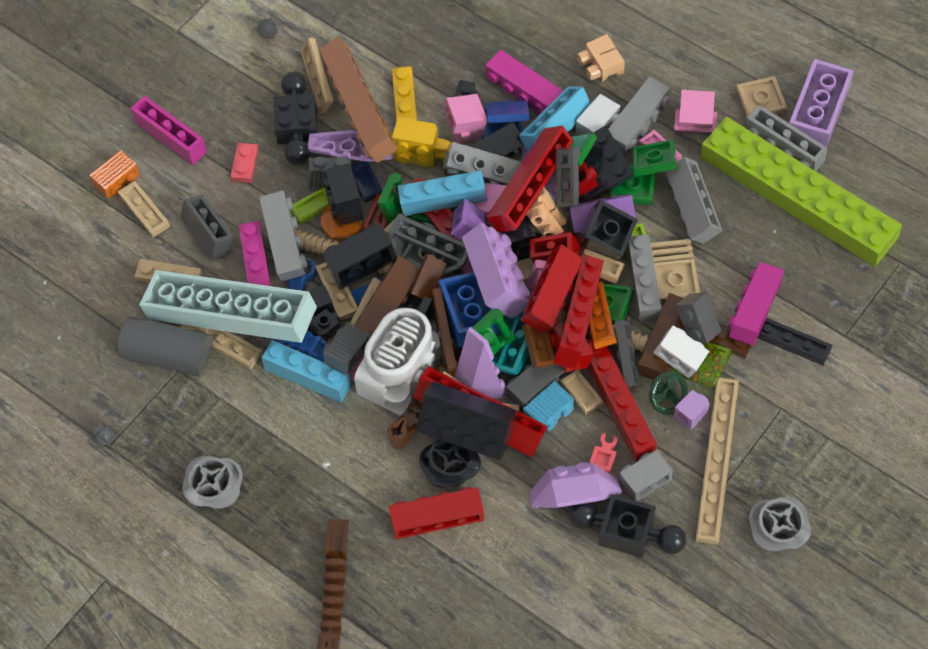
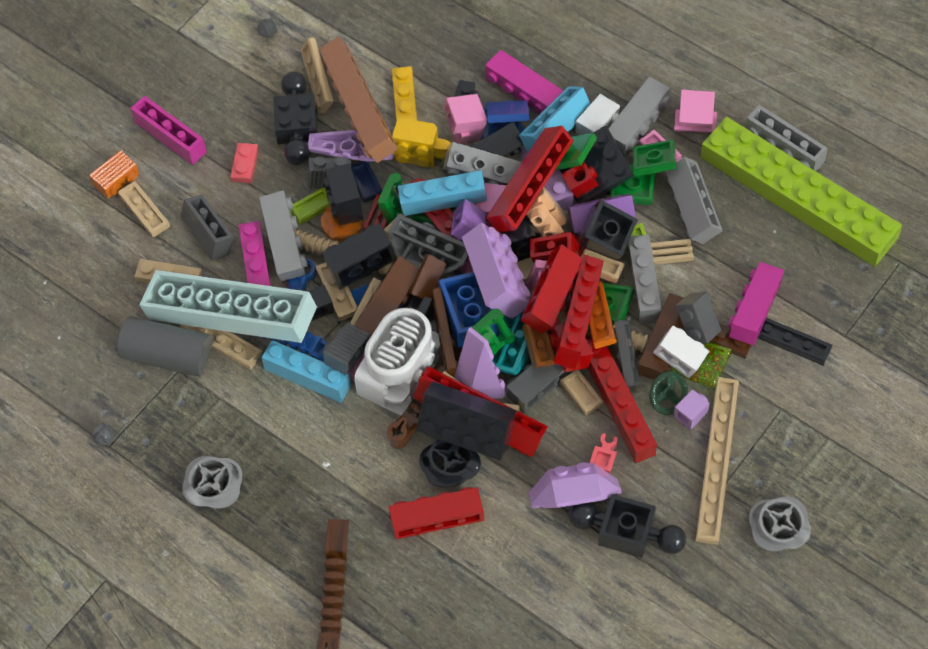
black brick [307,309,341,342] -> none
medium azure brick [523,381,574,431] -> none
dark grey plate [556,147,581,208] -> none
light nougat hips [577,34,625,82] -> none
light grey brick [619,450,673,501] -> none
tan tile [654,259,700,303] -> none
tan tile [735,76,788,118] -> none
lavender brick [789,59,854,147] -> none

